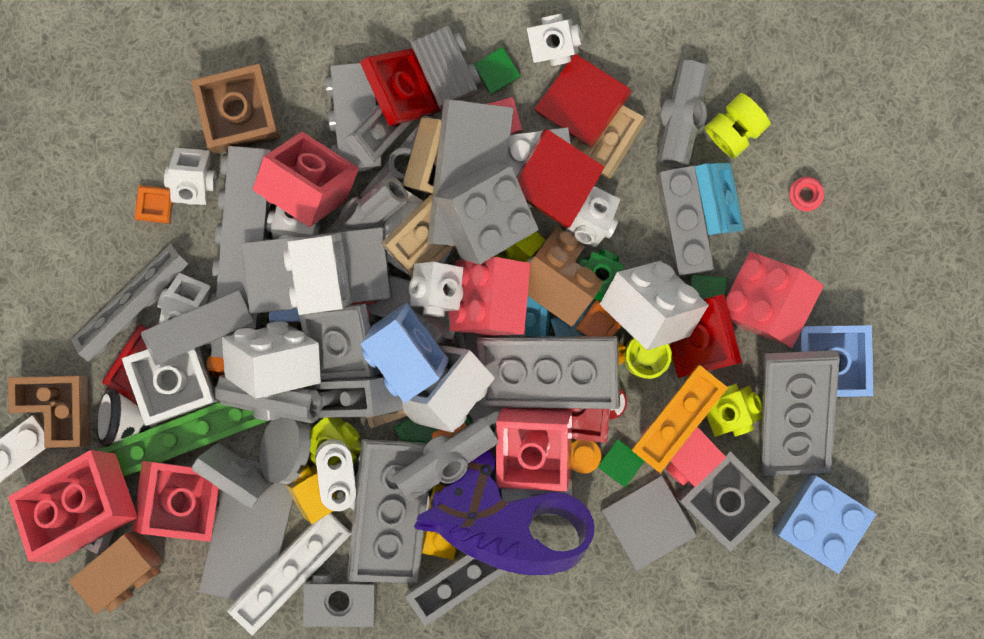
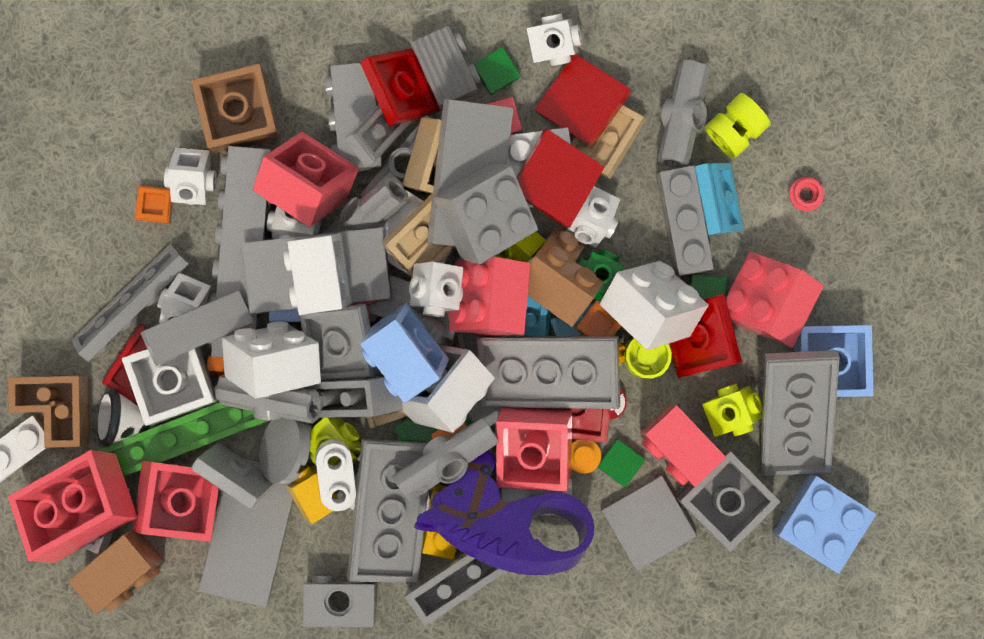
white tile [226,513,352,636] -> none
light orange plate [631,365,728,473] -> none

